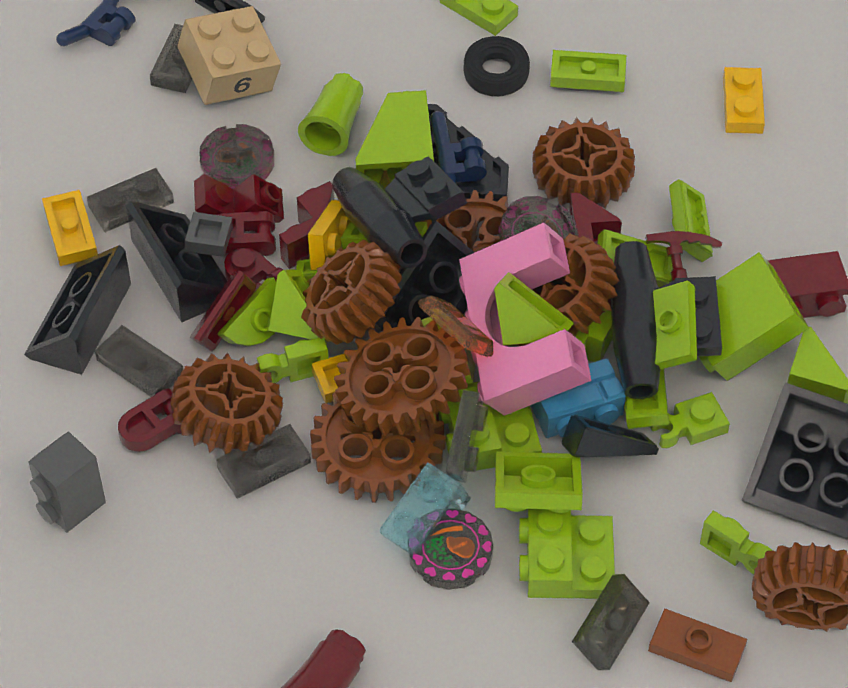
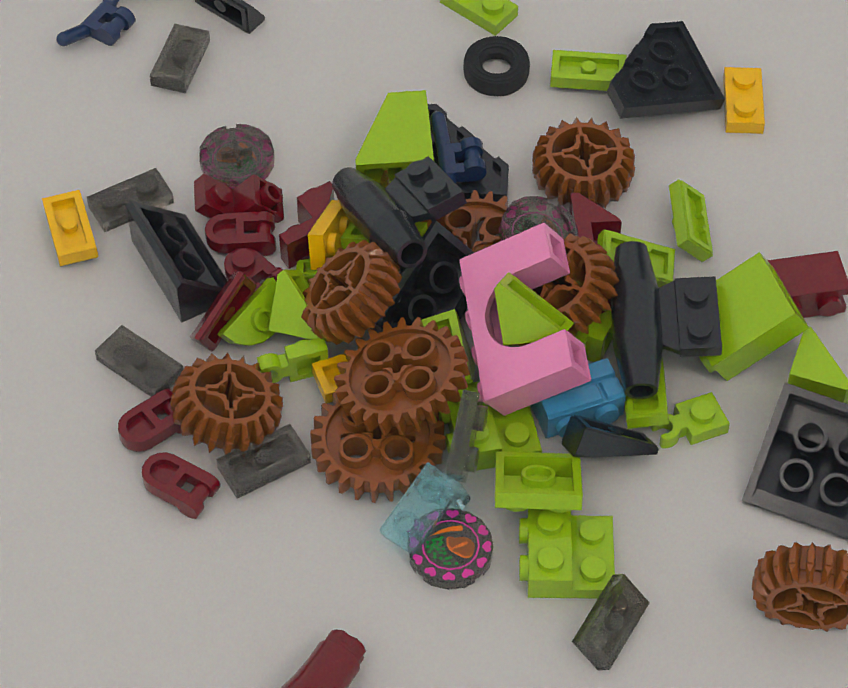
black slope [24,245,131,375] -> none
dark grey brick [28,431,106,533] -> none
tan brick [177,6,281,105] -> none
dark grey plate [185,212,233,257] -> none
lime plant [298,73,363,156] -> none
clear orange tile [418,296,493,357] -> none
dark red piece [645,231,722,281] -> none
dark orange plate [648,608,748,682] -> none
lime plate [653,280,697,370] -> none
lime plate [700,510,772,574] -> none
none -> dark red plate [142,452,221,519]
none -> black plate [607,21,725,119]

